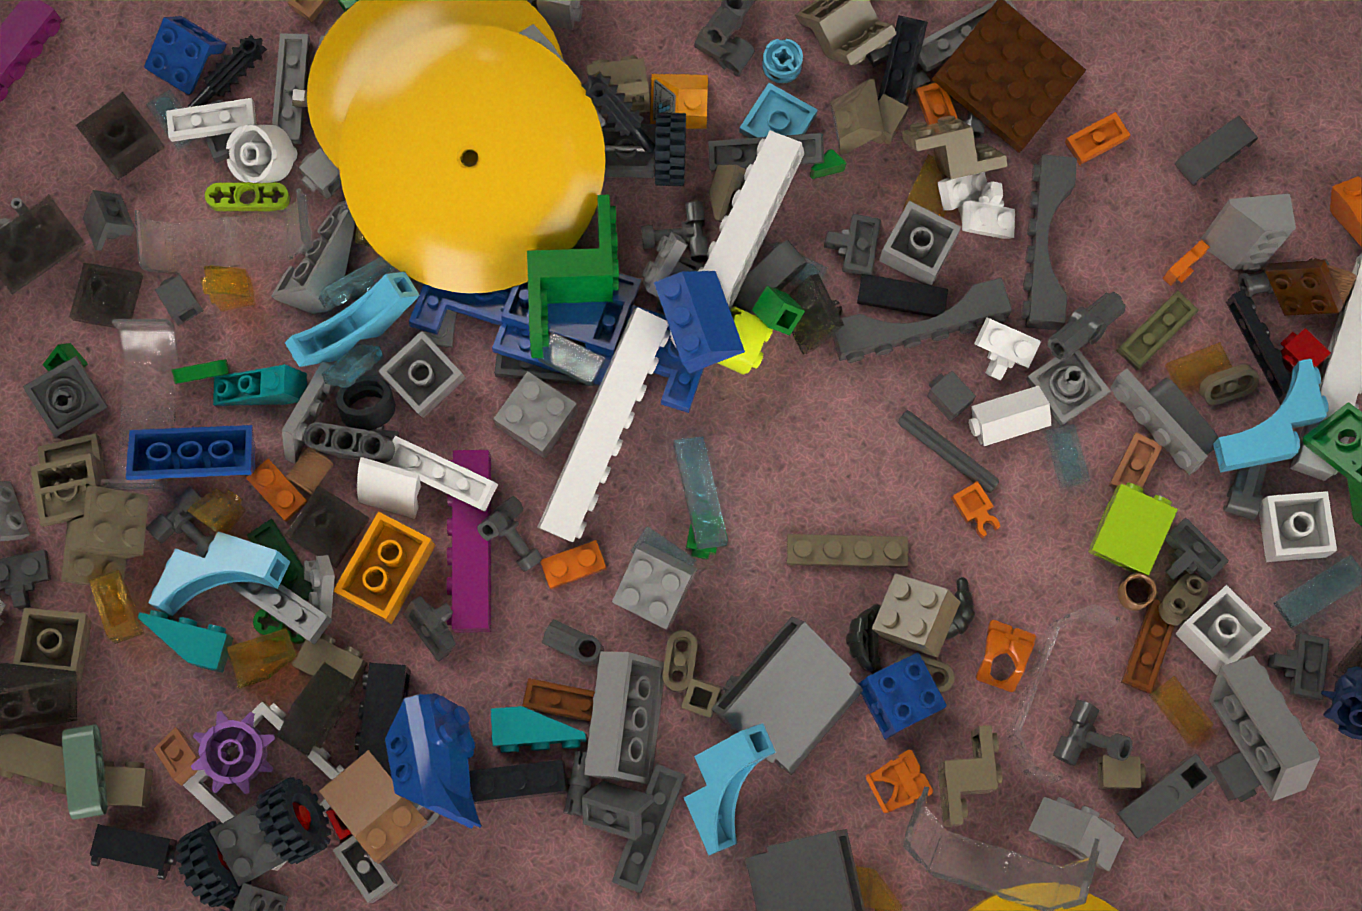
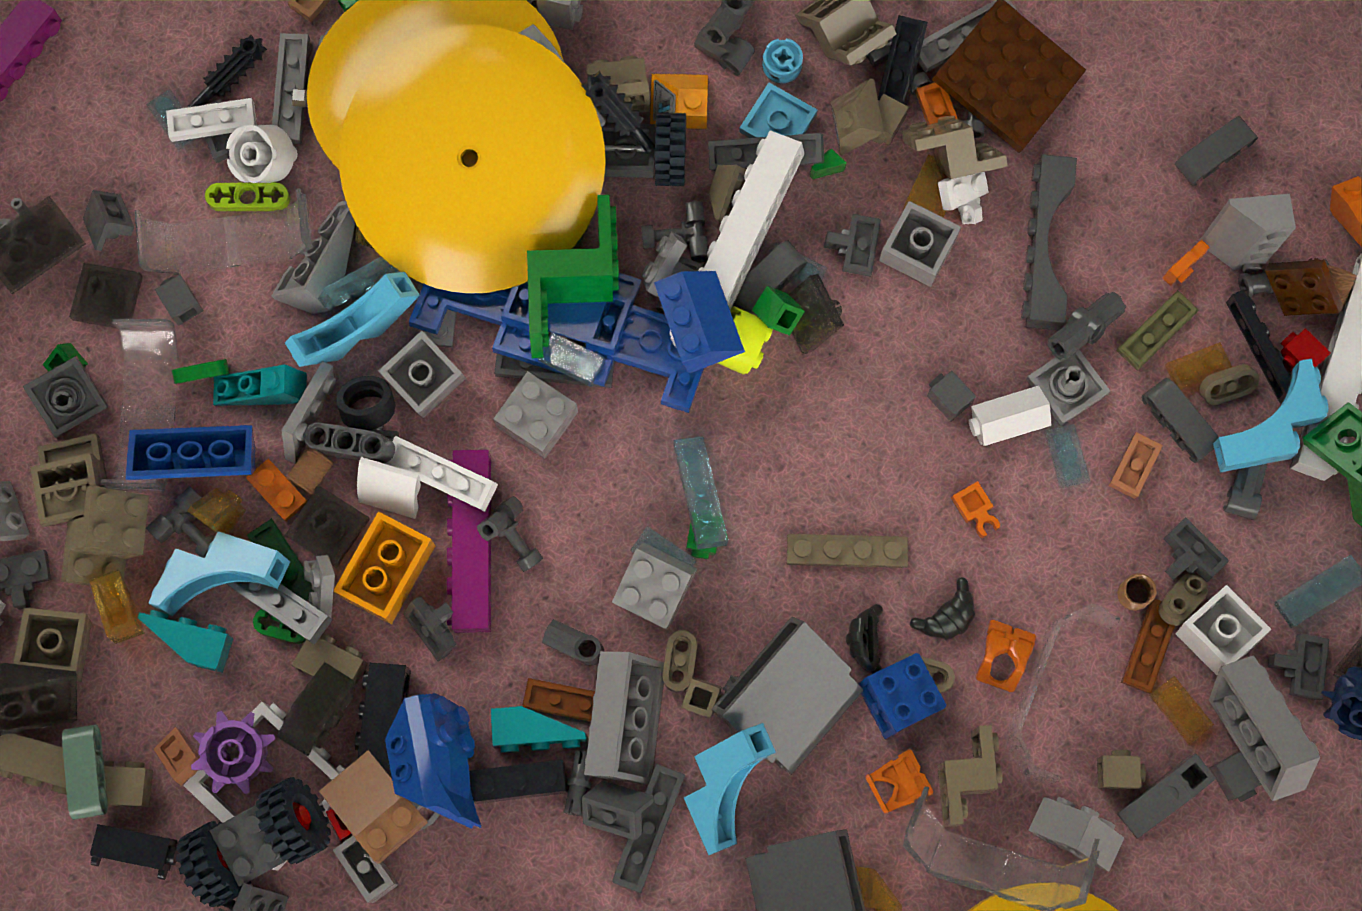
clear smoke brick [75,92,165,180] -> none
blue bracket [144,16,227,95] -> none
clear yellow slope [201,265,256,312] -> none
clear yellow slope [227,628,296,689] -> none
light grey brick [299,148,342,199] -> none
clear light blue plate [322,344,383,388] -> none
white brick [537,307,671,542] -> none
orange plate [540,540,607,589] -> none
dark grey arch [830,278,1012,363] -> none
black tile [857,274,948,317] -> none
dark tan brick [872,573,960,657] -> none
dark grey axle [898,410,999,493] -> none
white hinge [962,182,1015,239] -> none
white hinge [974,317,1041,380] -> none
dark grey bar [1053,700,1132,766] -> none
orange plate [1065,112,1131,165] -> none
lime brick [1088,482,1178,576] -> none
light grey plate [1110,369,1208,476] -> none
white brick [1259,491,1337,562] -> none

